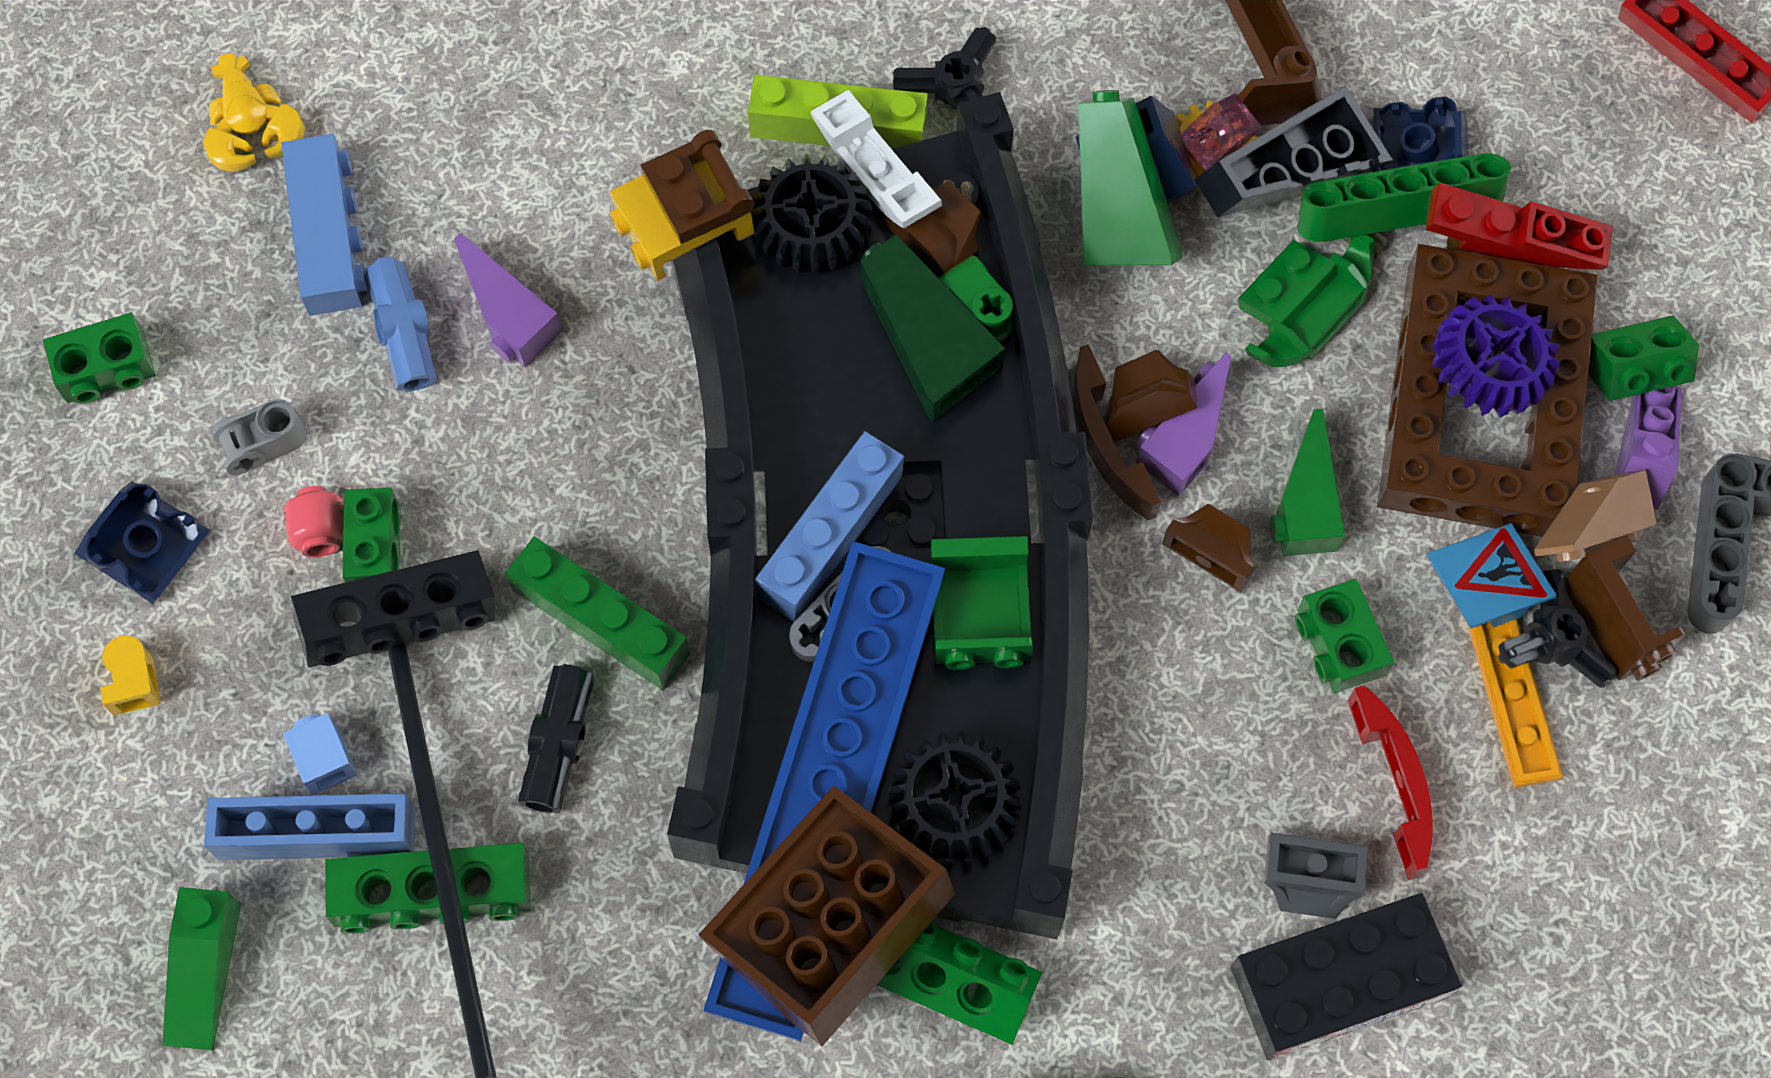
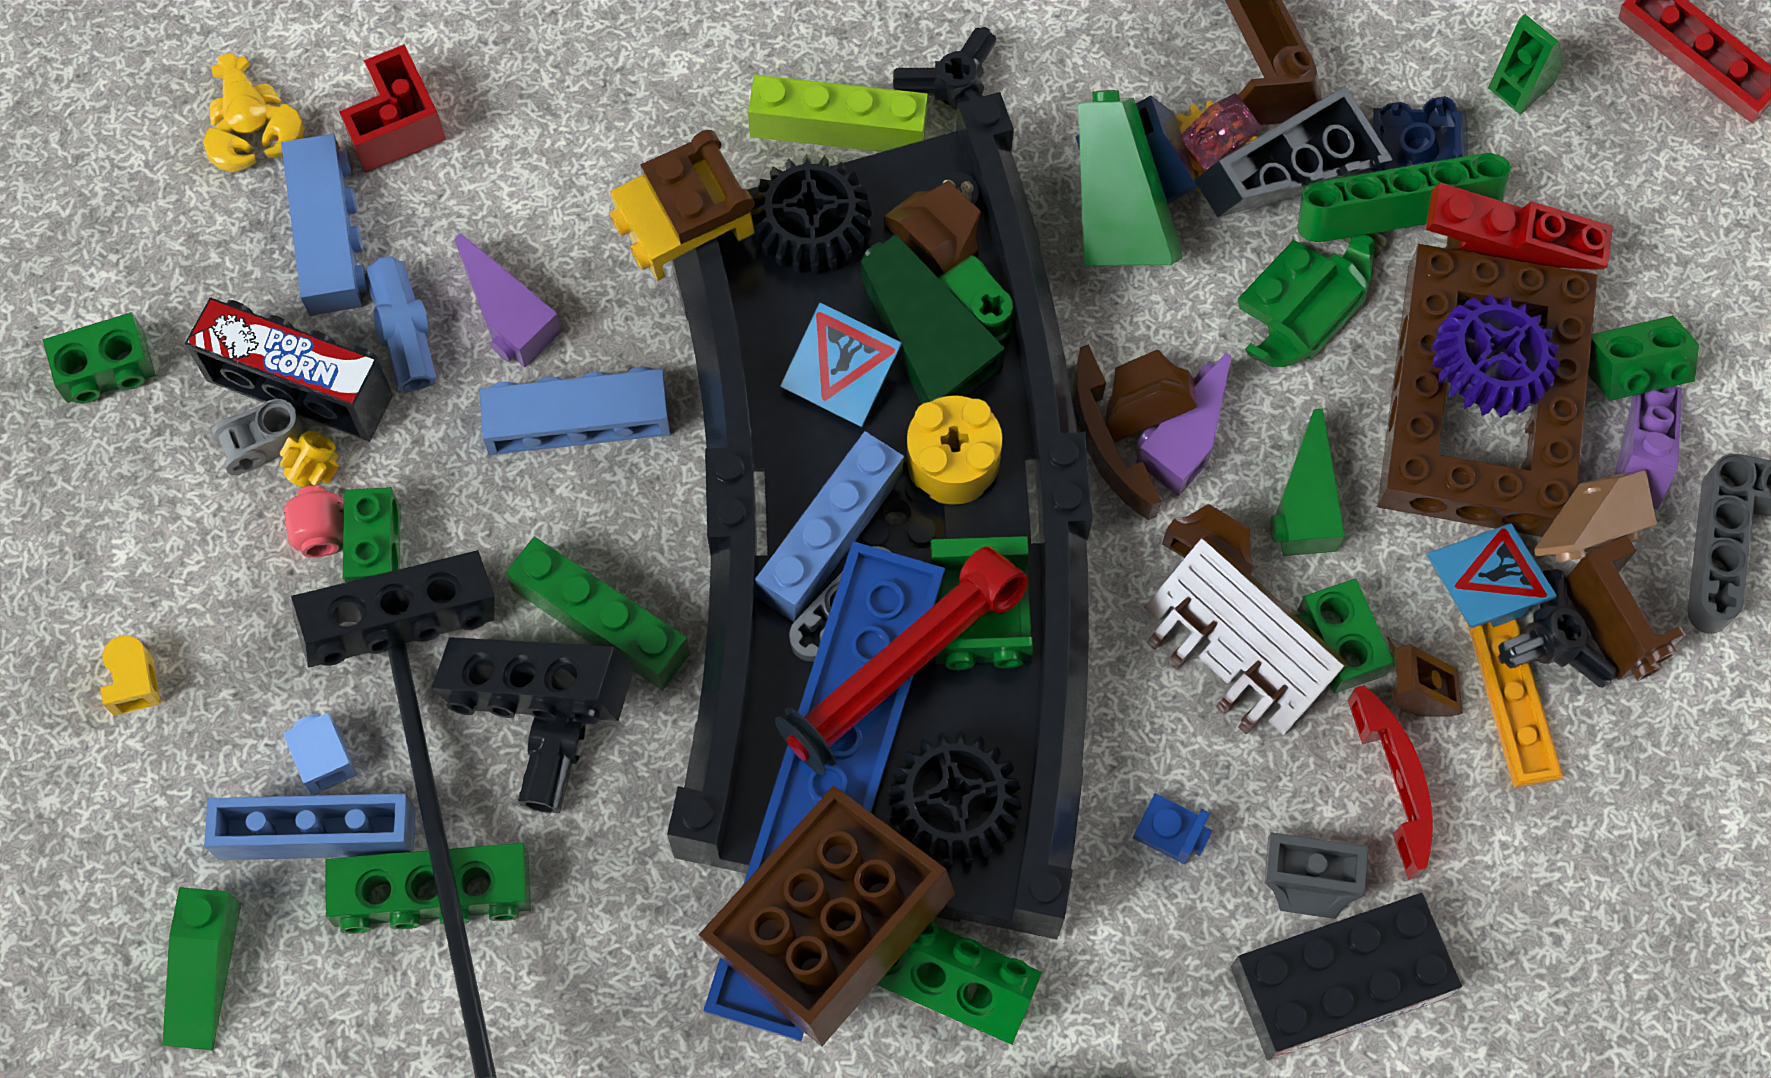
dark blue slope [74,481,210,604] -> none
white slope [811,90,942,228] -> none
none -> brick [185,297,393,442]
none -> yellow gear [279,431,339,488]
none -> red brick [339,44,446,173]
none -> black brick [431,637,635,724]
none -> medium blue brick [479,367,670,455]
none -> red piece [775,546,1028,775]
none -> dark azure piece [781,303,902,427]
none -> yellow brick [907,396,1002,505]
none -> blue bracket [1133,793,1213,865]
none -> hinge [1144,536,1349,735]
none -> reddish brown slope [1387,636,1463,717]
none -> green slope [1488,14,1564,115]

